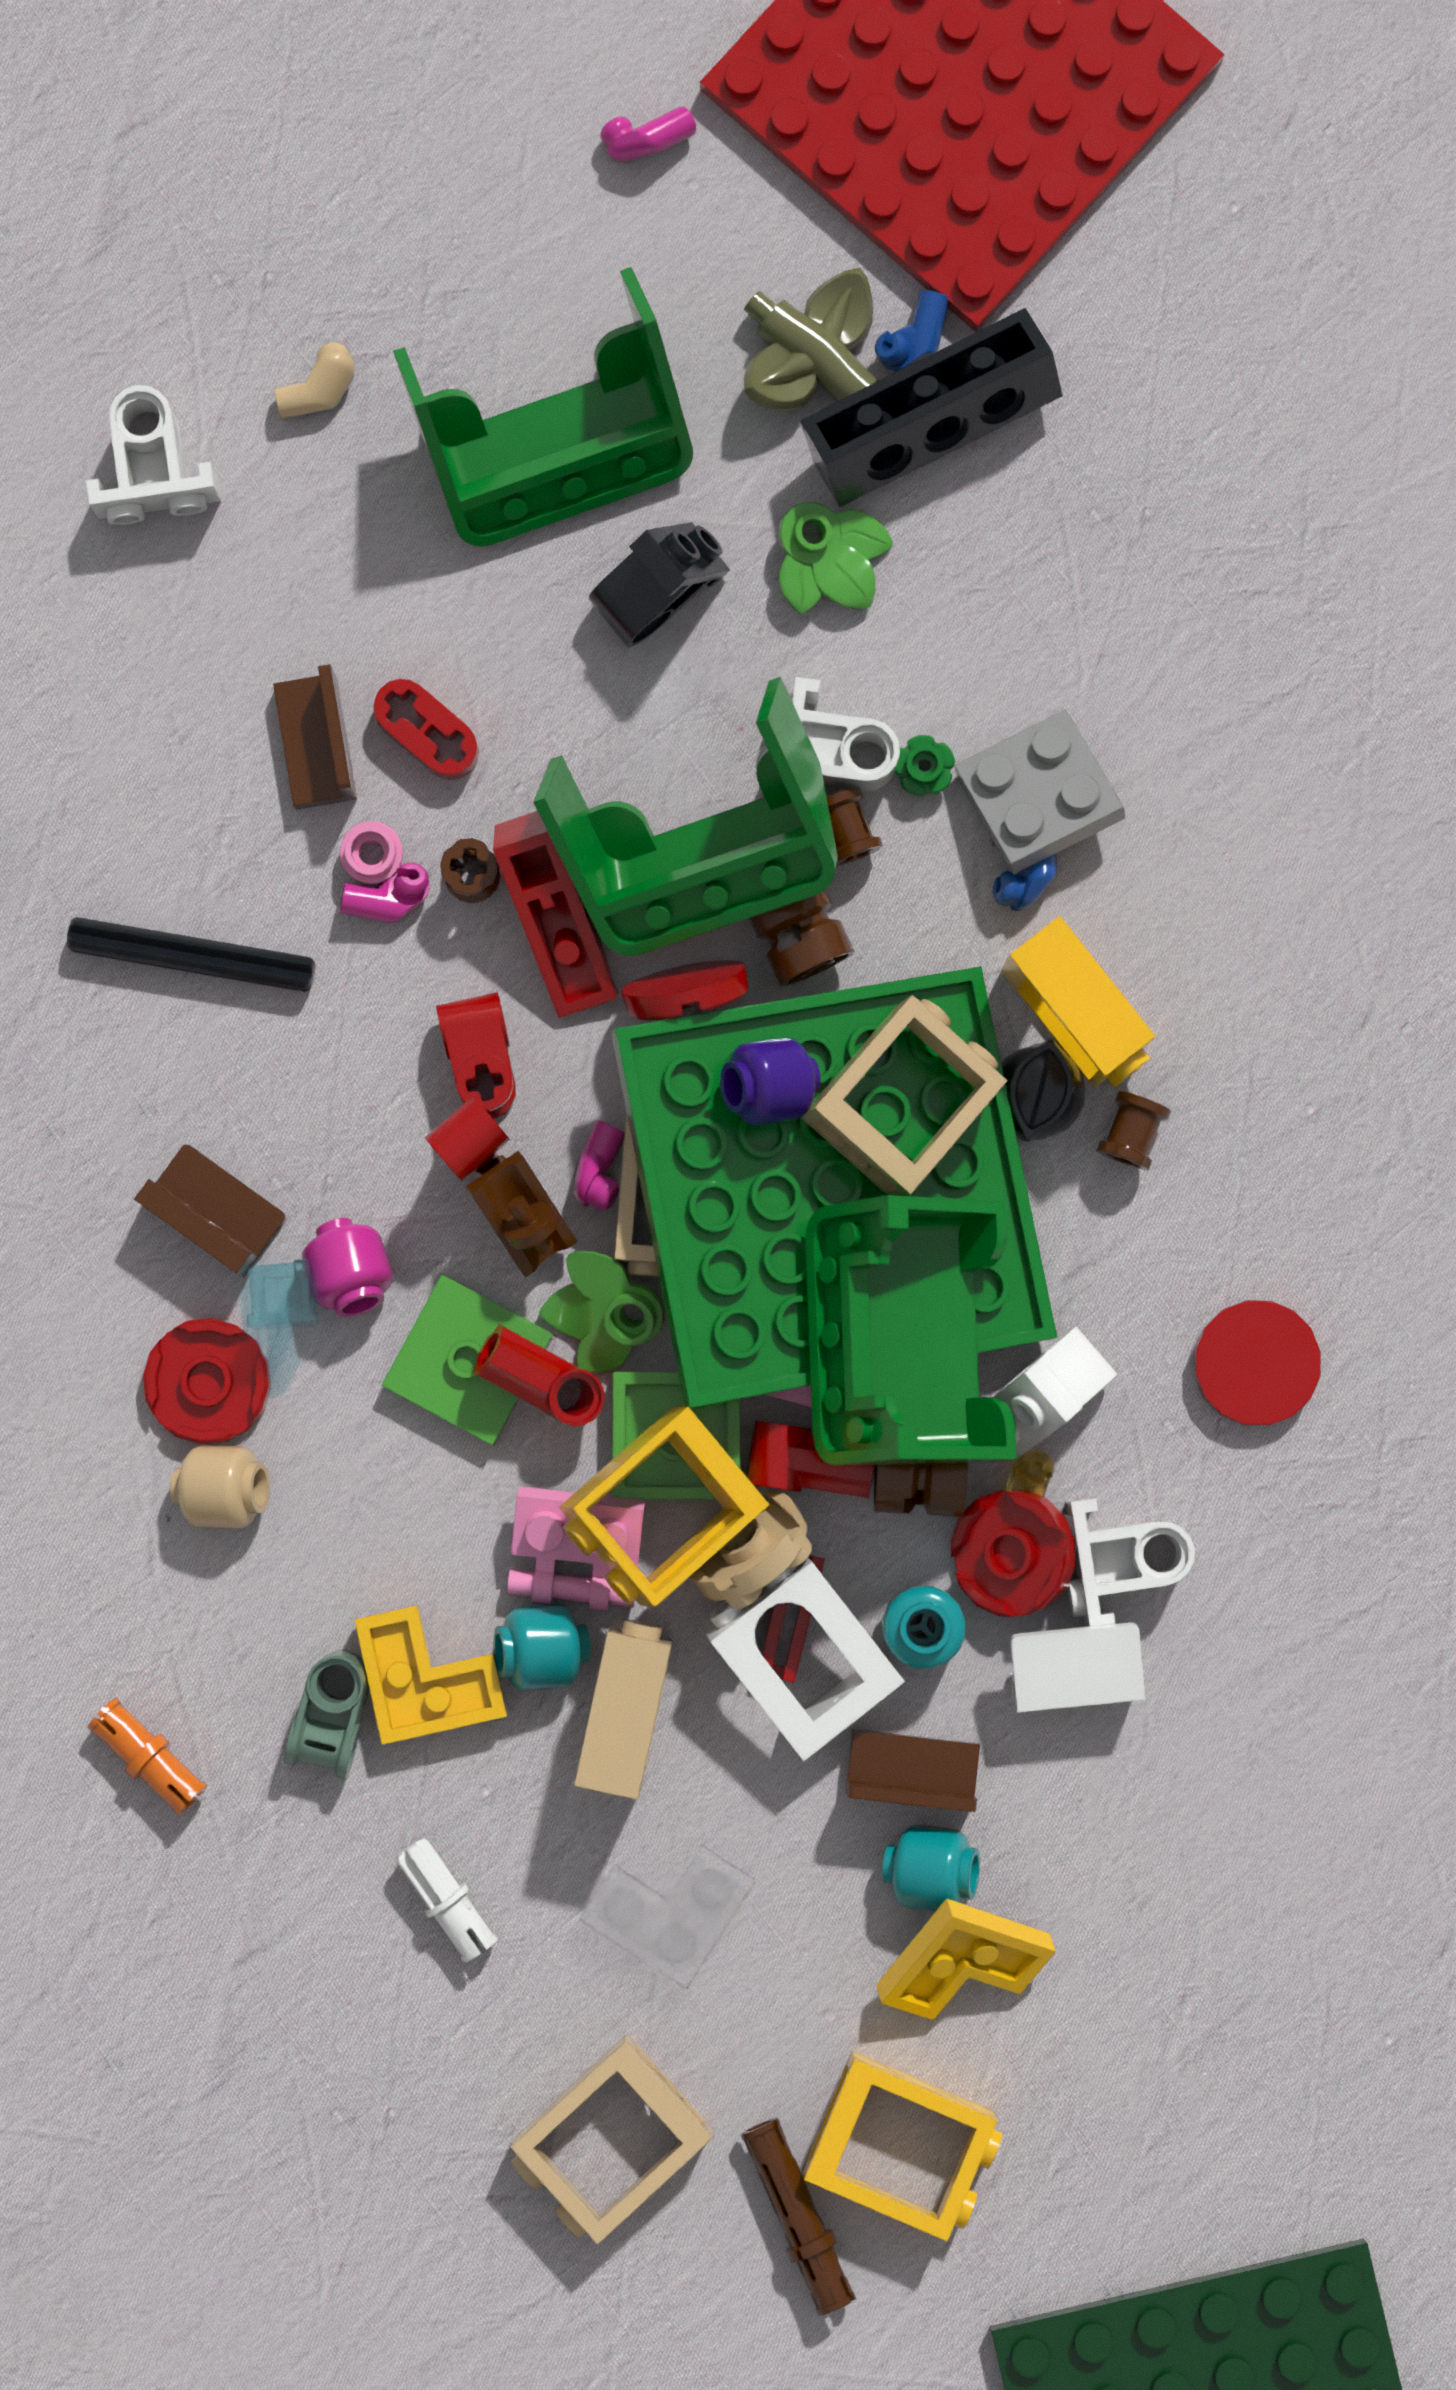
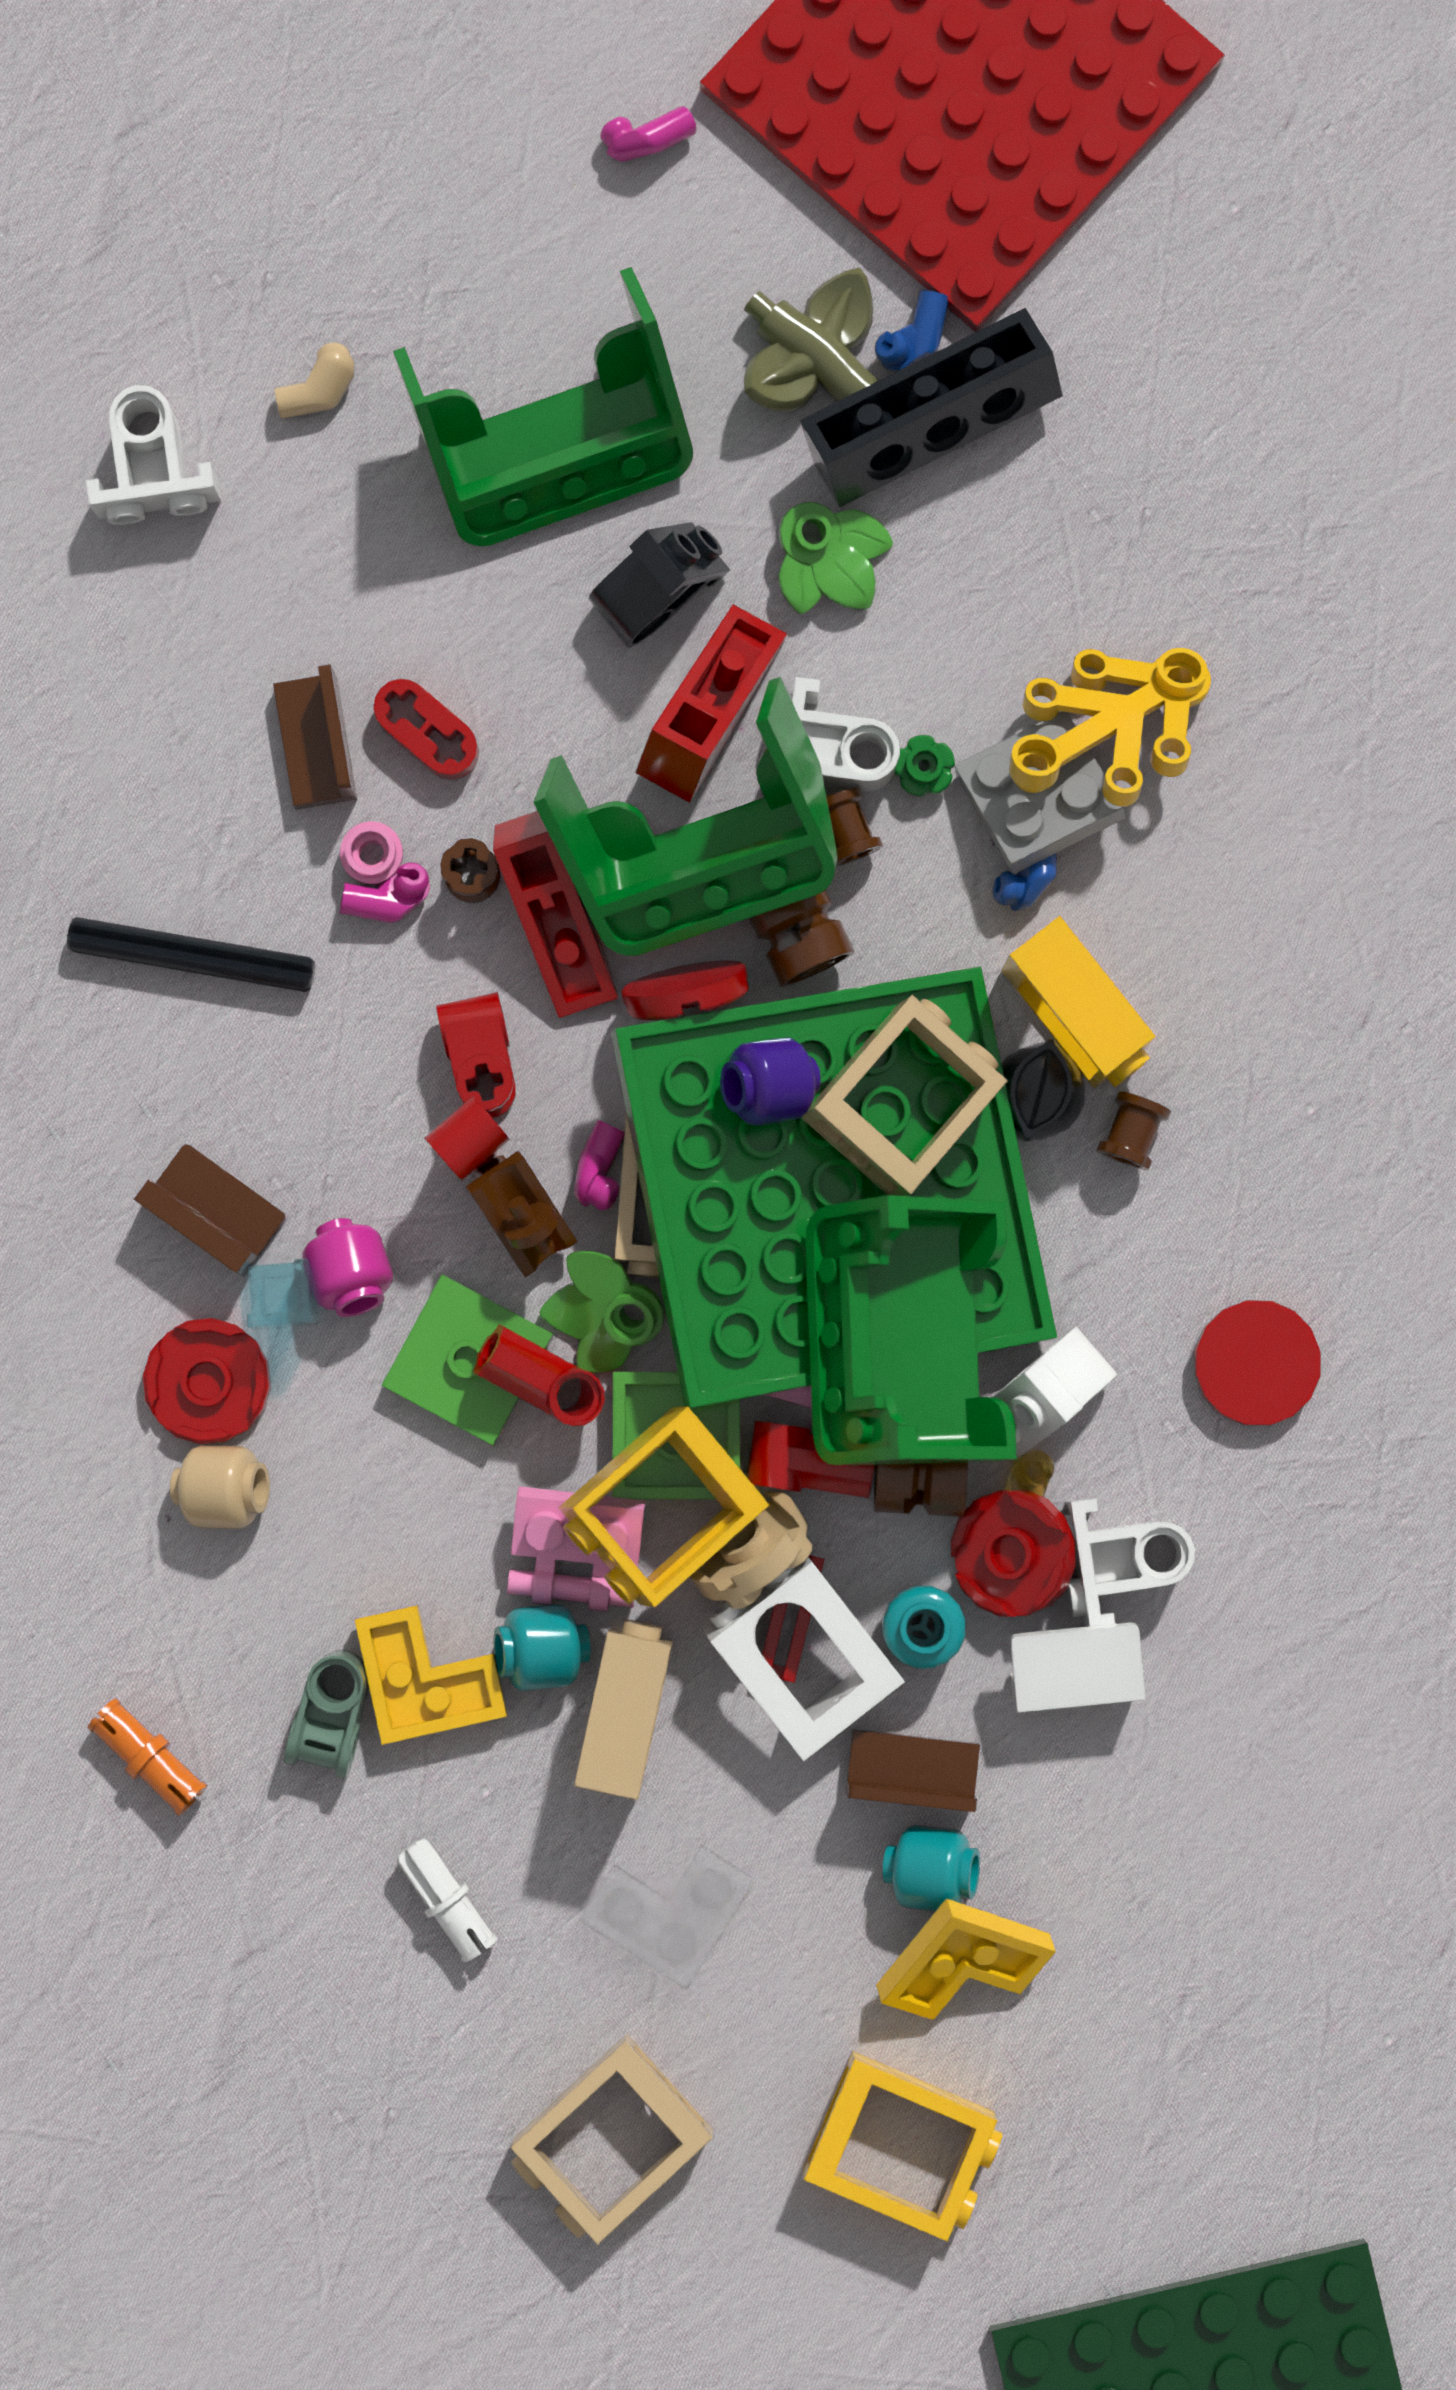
reddish brown pin [740,2117,856,2315] -> none
none -> red slope [635,604,787,803]
none -> yellow plant [1009,648,1211,806]

